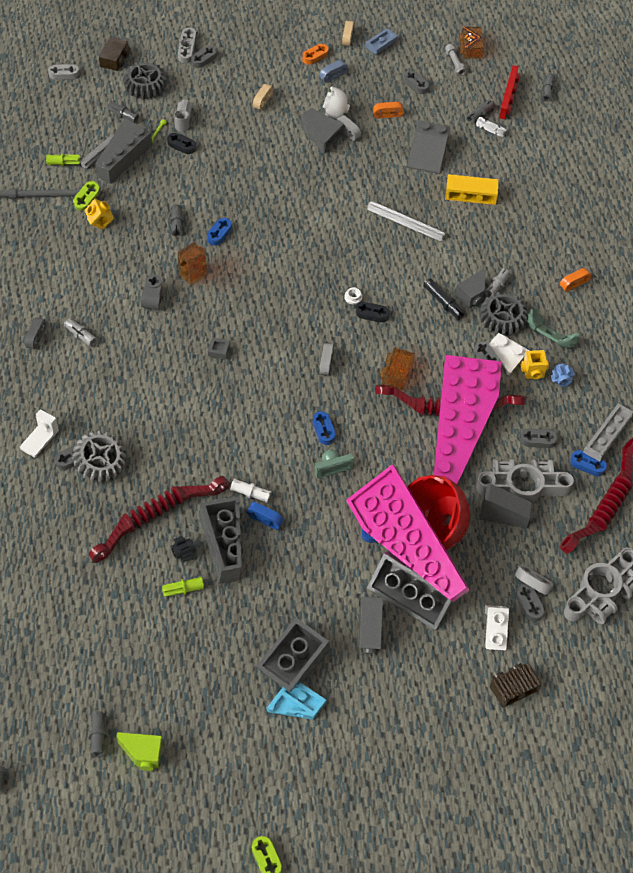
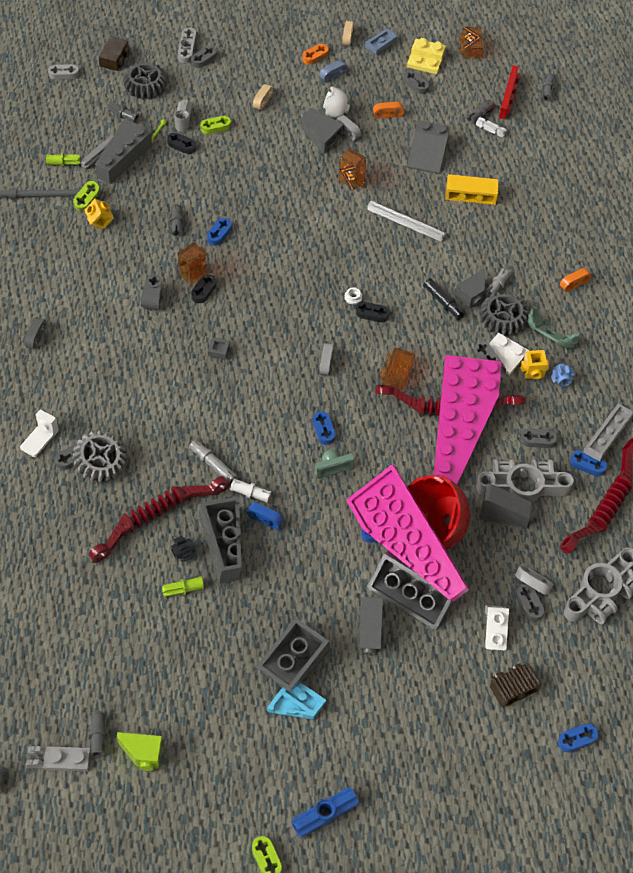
light grey pin [64,318,98,347] -> none
light grey bar [445,44,467,76] -> none
none -> light grey hinge [26,746,91,771]
none -> light grey pin [189,439,238,485]
none -> black beam [191,274,216,303]
none -> lime beam [200,116,231,134]
none -> blue piece [291,787,359,839]
none -> clear orange brick [338,148,366,189]
none -> light yellow plate [407,38,446,74]
none -> blue beam [558,724,598,753]

